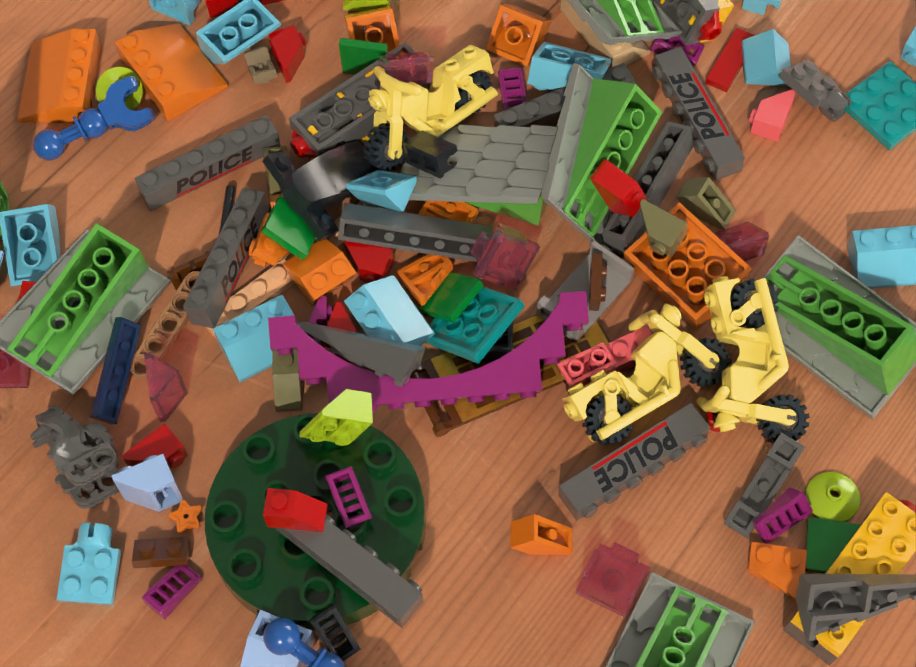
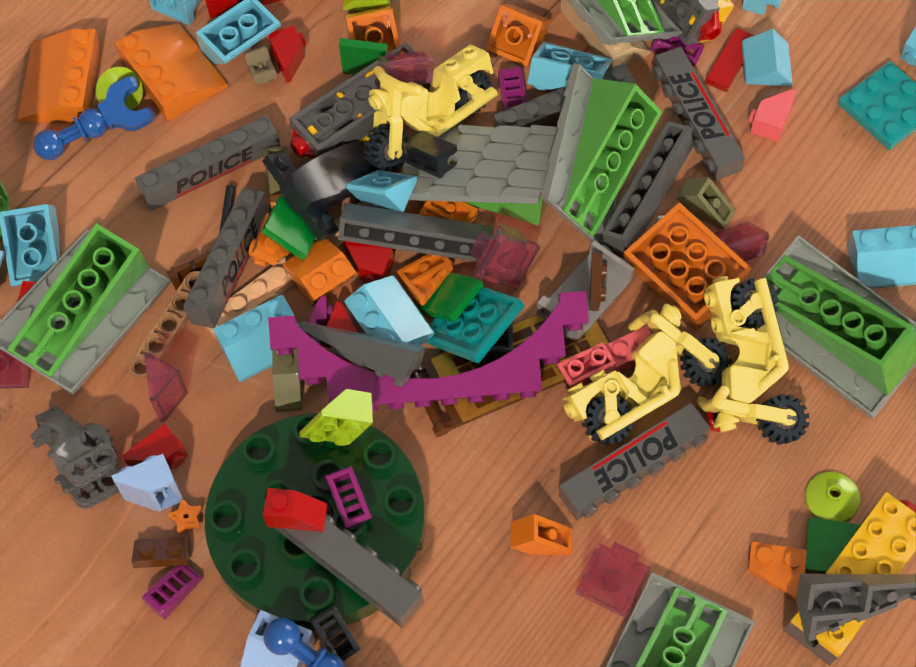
medium azure plate [56,522,121,606] -> none
dark blue tile [90,317,141,425] -> none
red slope [590,160,647,217] -> none
olive slope [640,199,688,257] -> none
dark grey slope [724,432,805,538] -> none
magenta slope [753,487,813,544] -> none
dark grey plate [778,60,852,122] -> none

